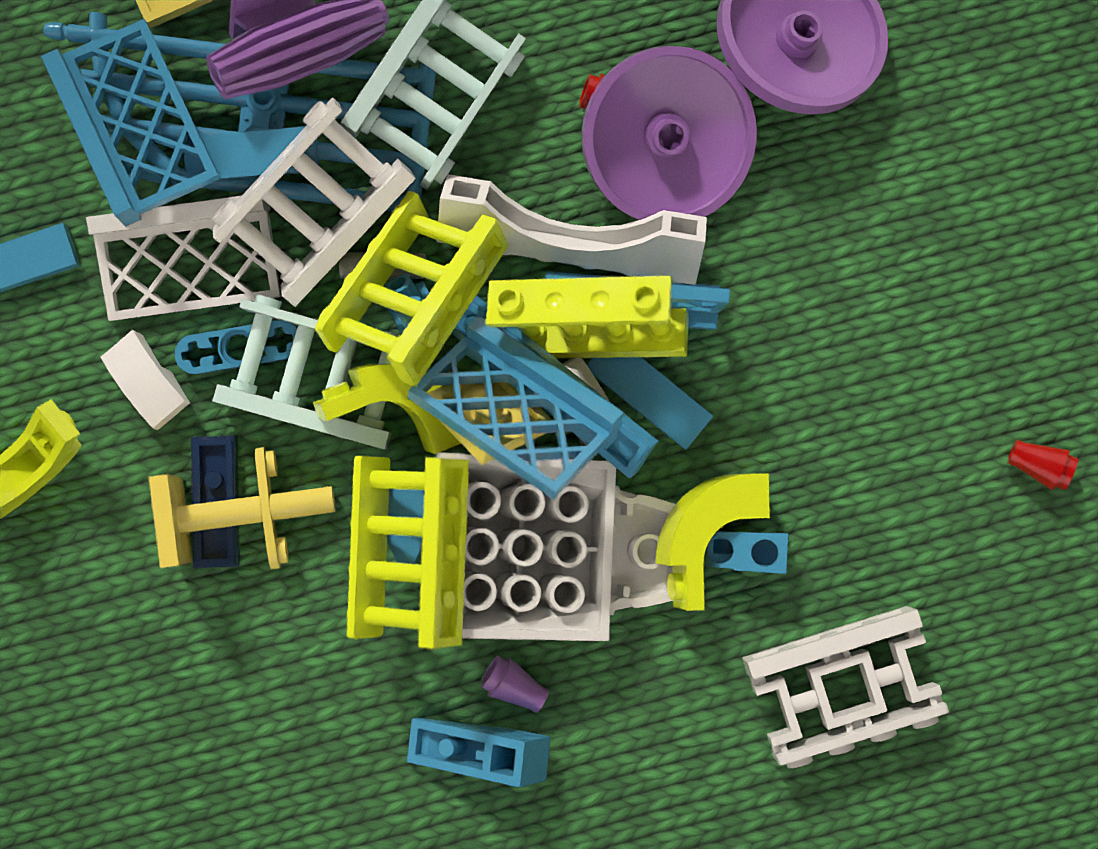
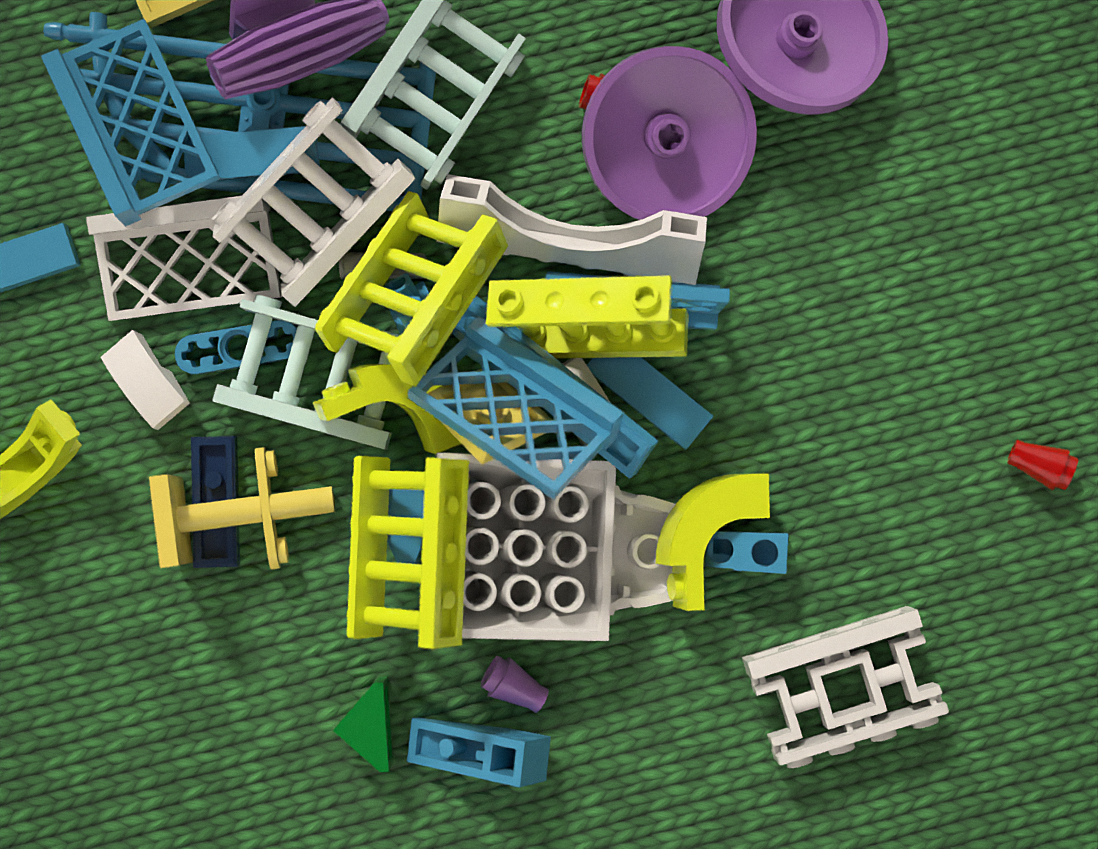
none -> green slope [333,676,393,772]

